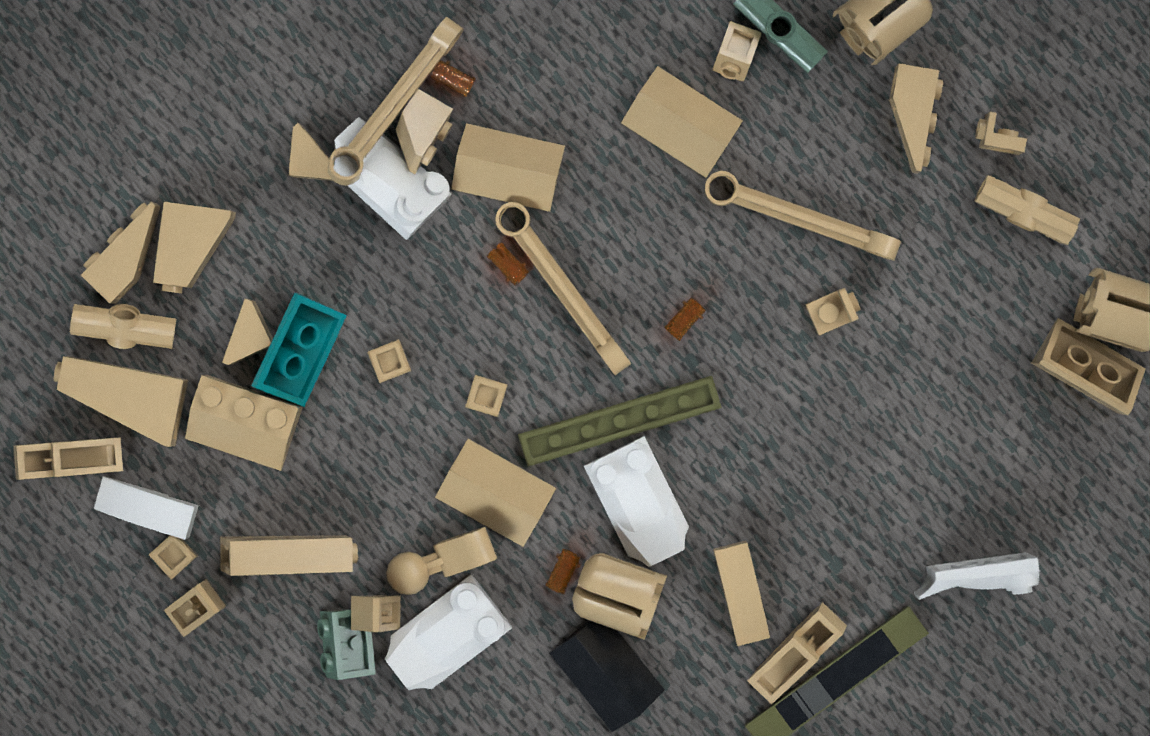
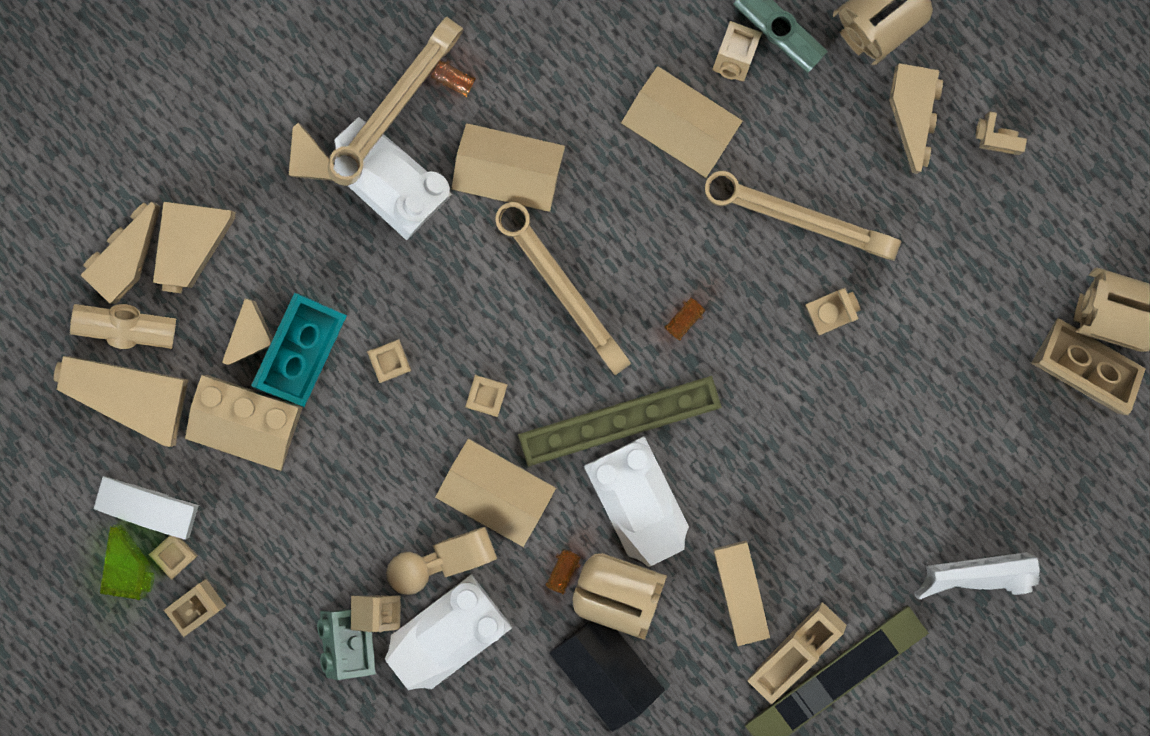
tan slope [13,437,123,480] -> none
tan slope [220,535,358,576] -> none
tan slope [396,89,453,174] -> none
clear orange pin [486,242,529,286] -> none
tan piece [974,175,1080,245] -> none
none -> clear neon green slope [100,524,154,600]

